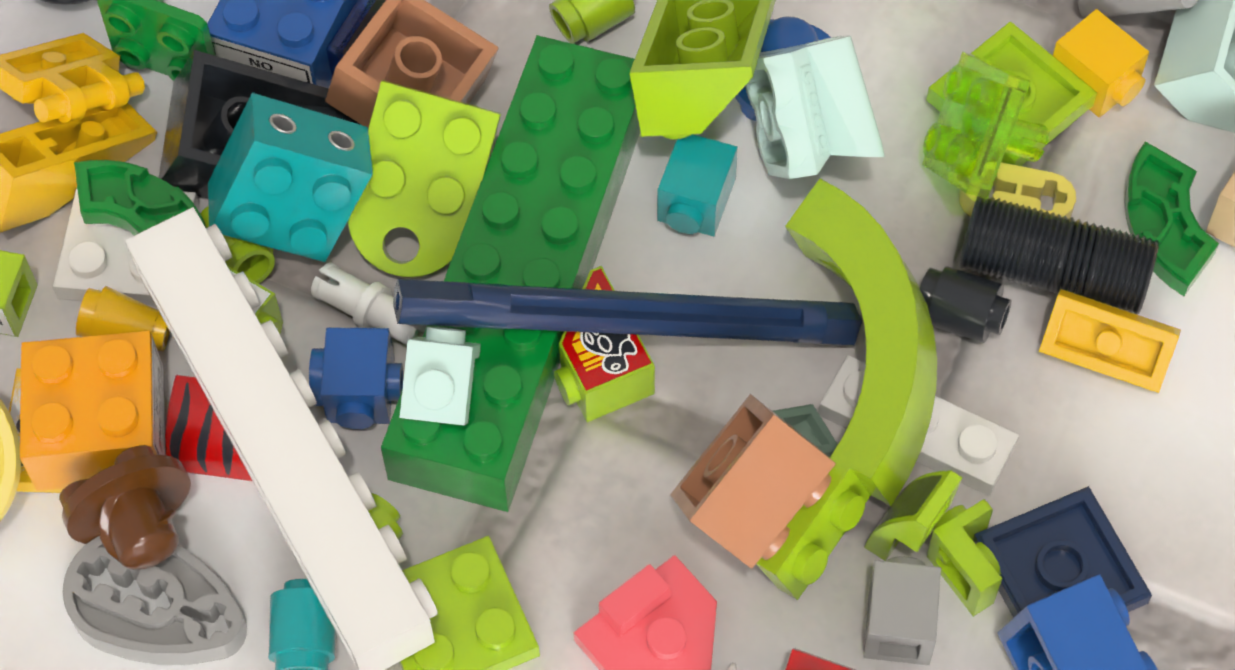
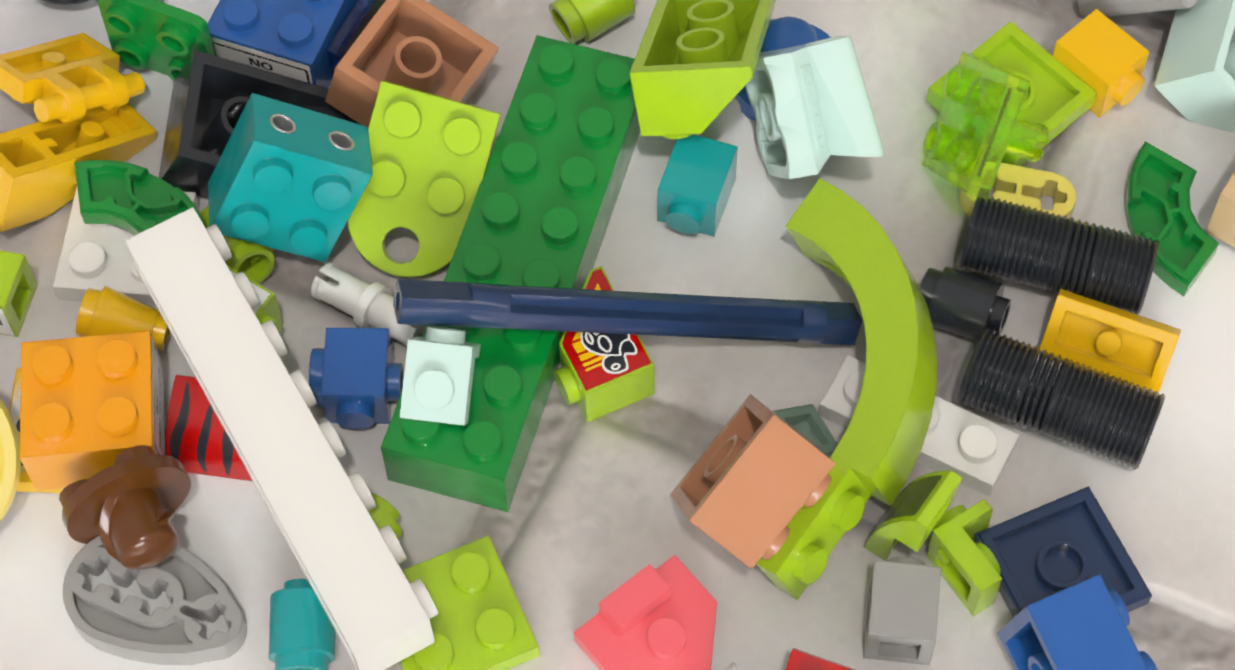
none -> black piece [957,328,1165,470]

